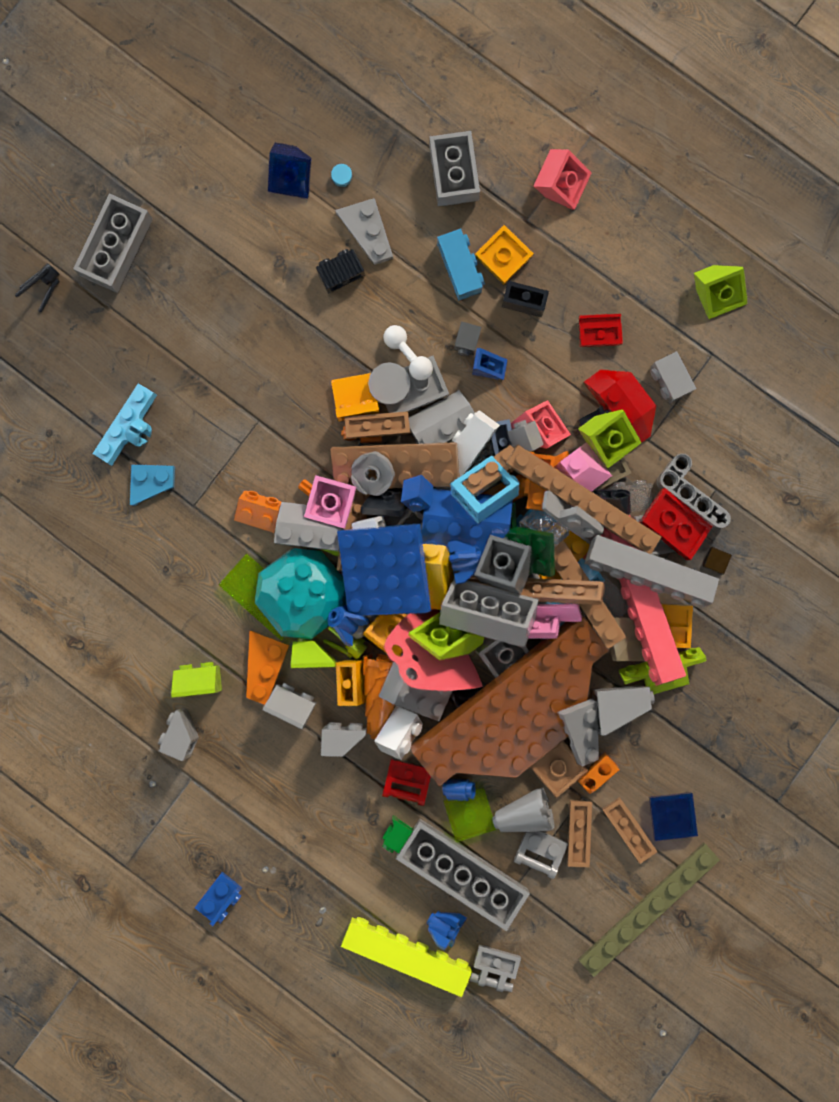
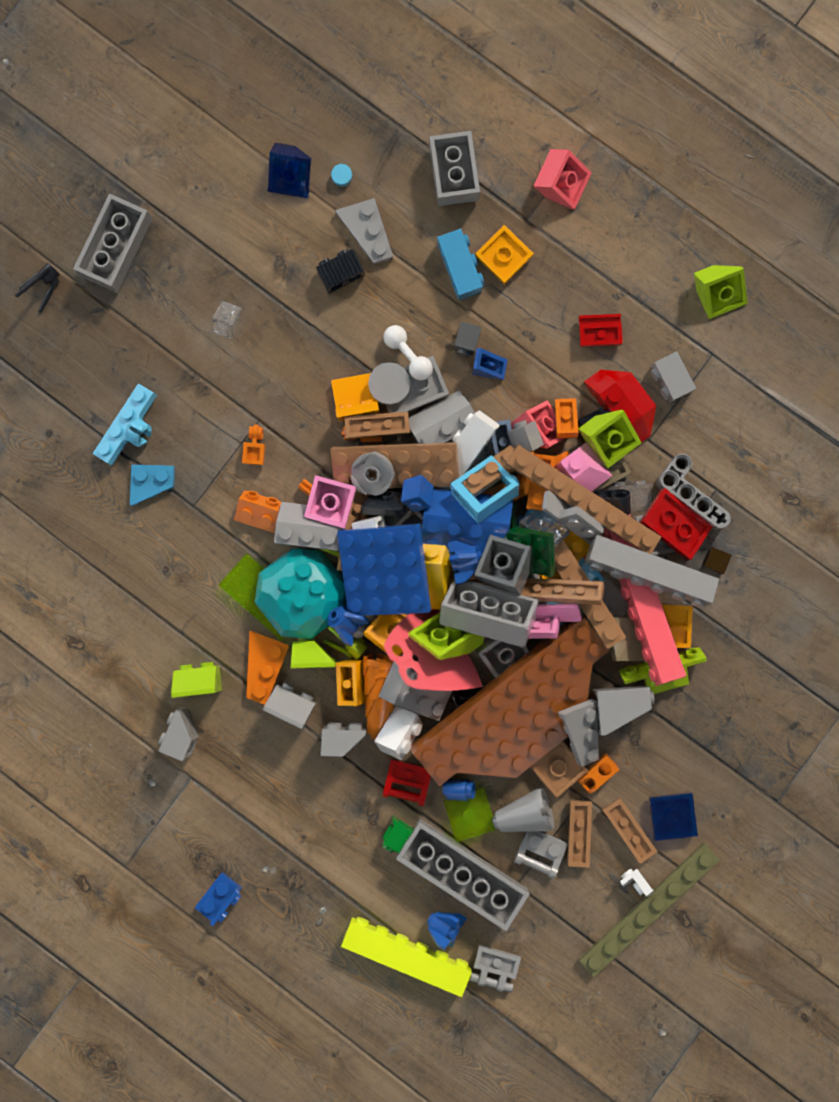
black brick [501,281,549,318] -> none
none -> clear bracket [212,301,242,338]
none -> orange plate [242,424,266,465]
none -> orange plate [555,398,578,438]
none -> white bracket [620,869,654,898]

